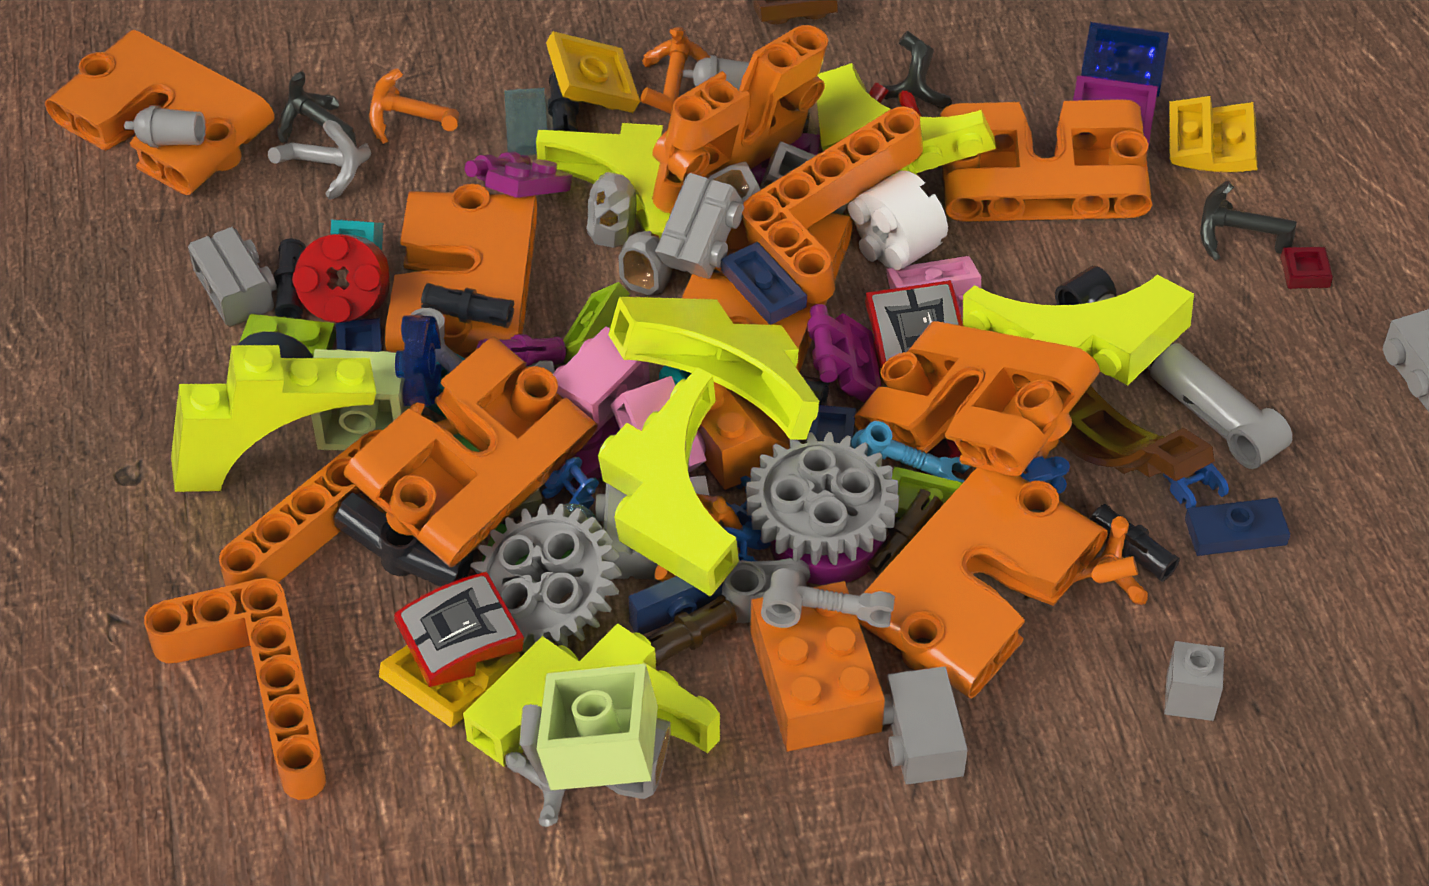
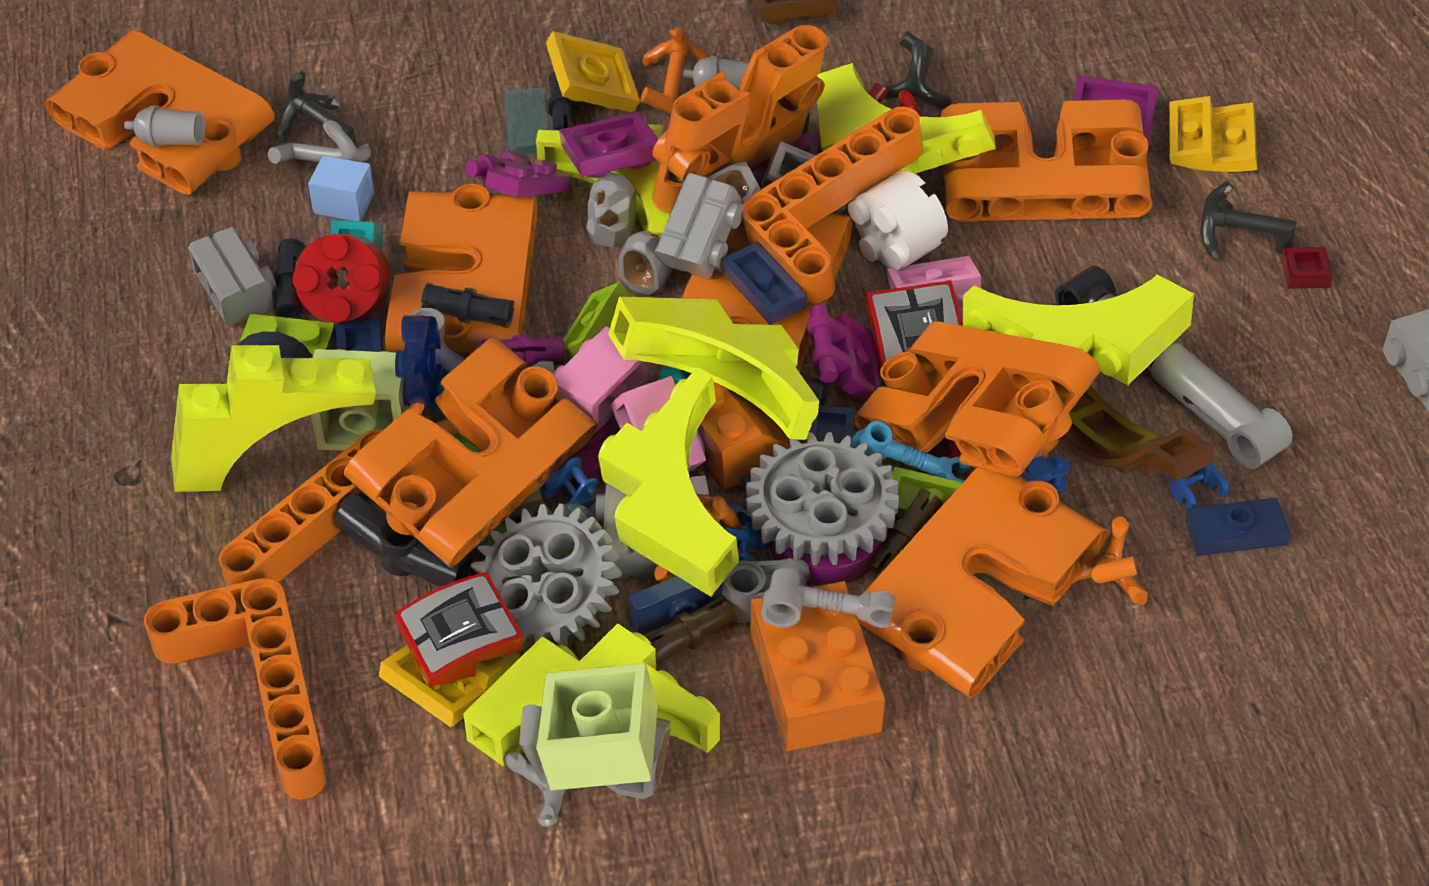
orange piece [369,68,459,144] -> none
light grey brick [883,666,968,785] -> none
clear blue plate [1081,22,1169,97] -> none
black pin [1090,504,1180,582] -> none
light grey brick [1164,641,1224,721] -> none
none -> light blue panel [308,156,375,221]
none -> magenta plate [559,112,658,178]

